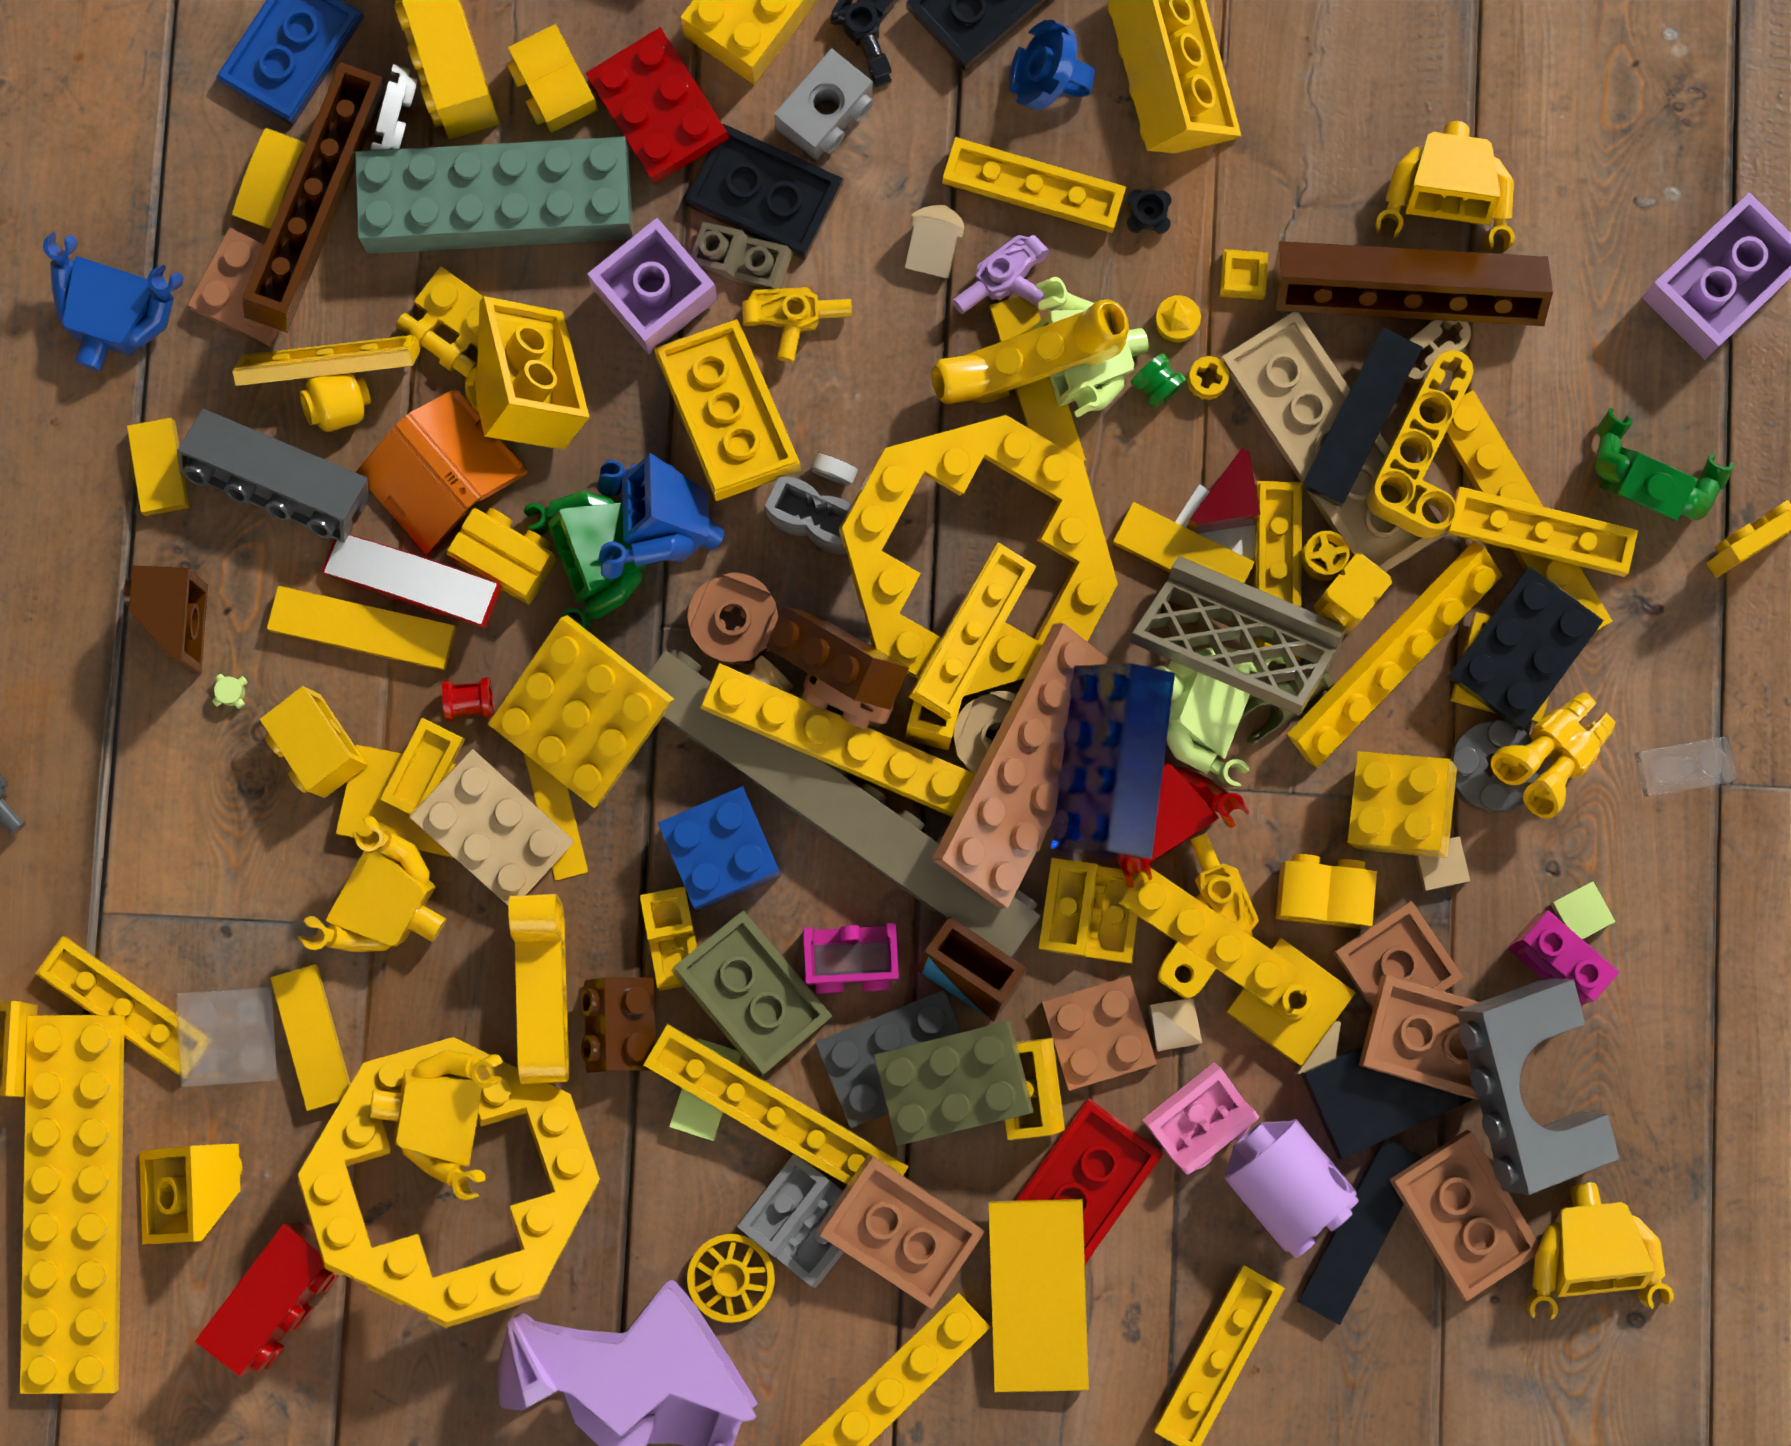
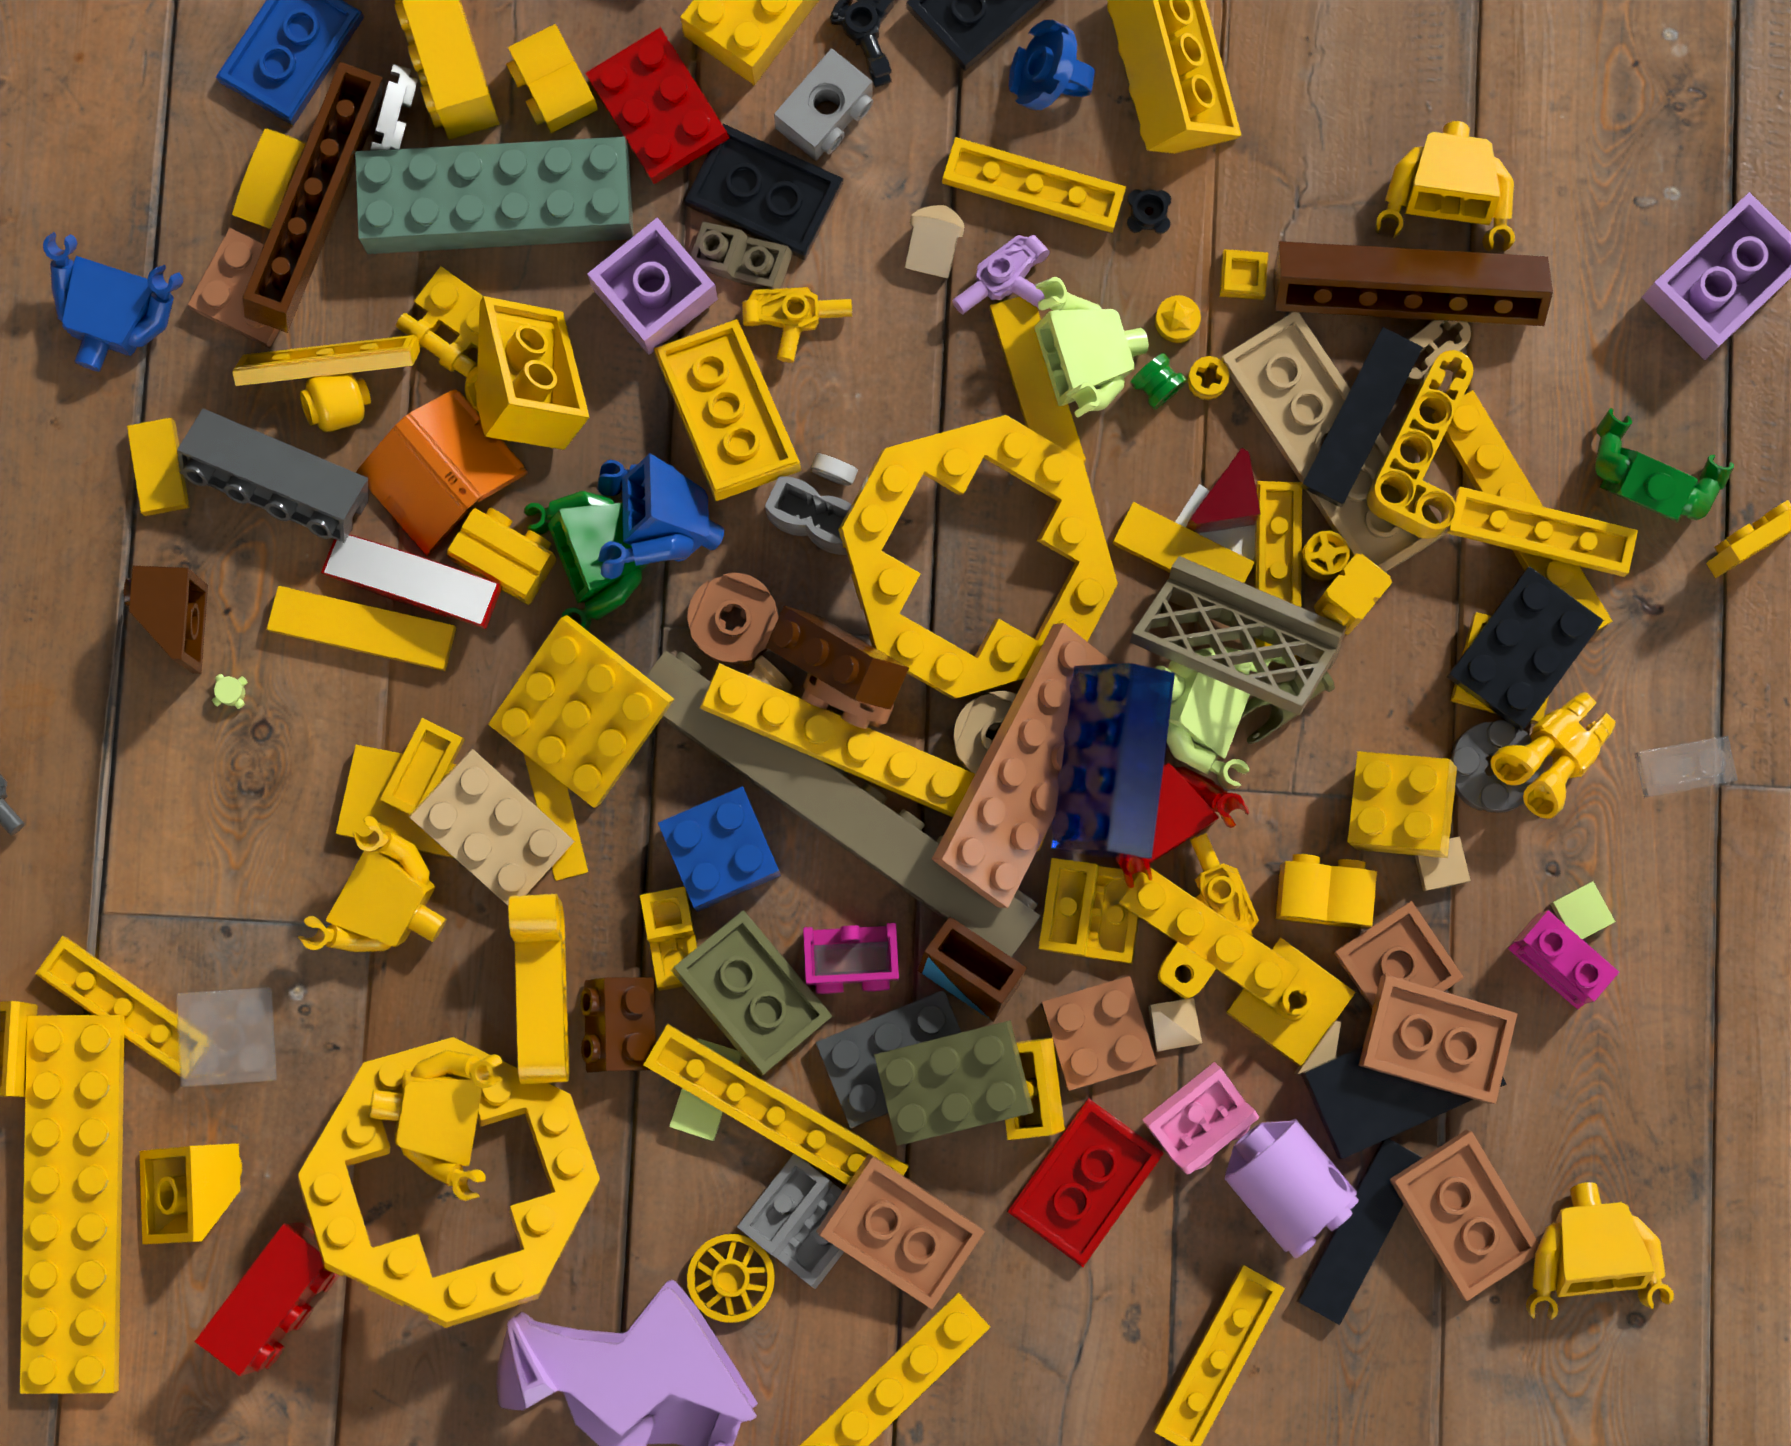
yellow brick [260,686,368,798] -> none
yellow tile [270,964,350,1111] -> none
red bush [442,677,494,721] -> none
yellow brick [904,700,962,751] -> none
yellow tile [908,542,1036,721] -> none
yellow plate [931,299,1129,404] -> none
yellow tile [989,1199,1089,1392] -> none
yellow plate [1287,541,1503,768] -> none
arch [1456,978,1620,1195] -> none

